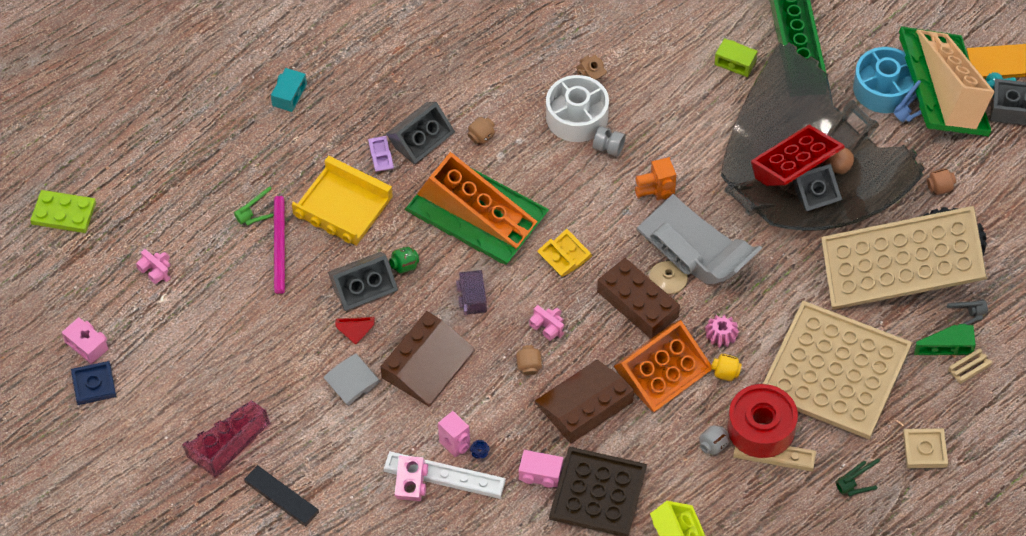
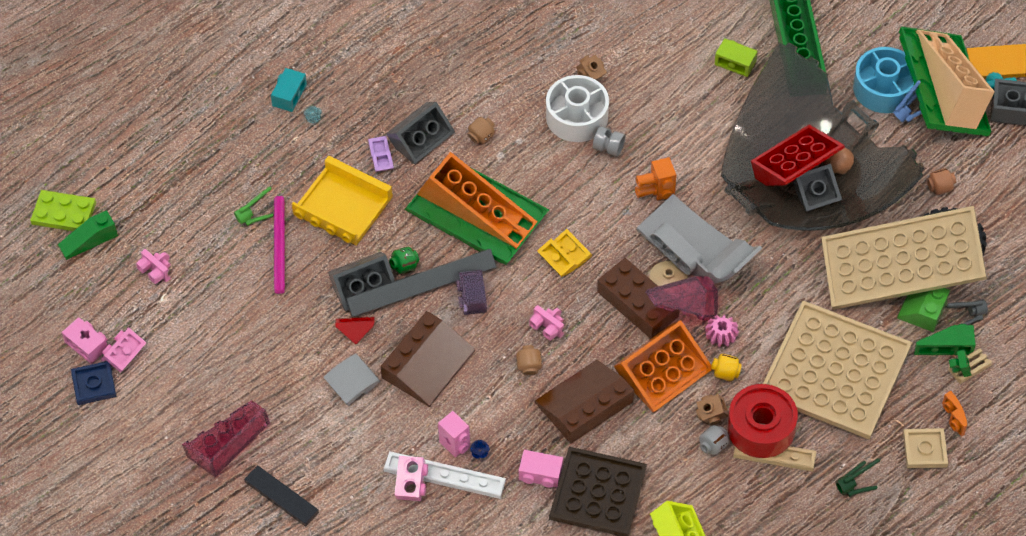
none -> green slope [58,210,118,260]
none -> bright pink bracket [101,328,146,373]
none -> clear light blue plate [304,106,322,123]
none -> dark grey tile [346,249,496,317]
none -> clear pink wedge [645,276,718,320]
none -> medium nougat brick [696,394,729,425]
none -> bright green slope [897,288,950,332]
none -> orange slope [942,391,967,437]
none -> green tile [949,350,972,377]

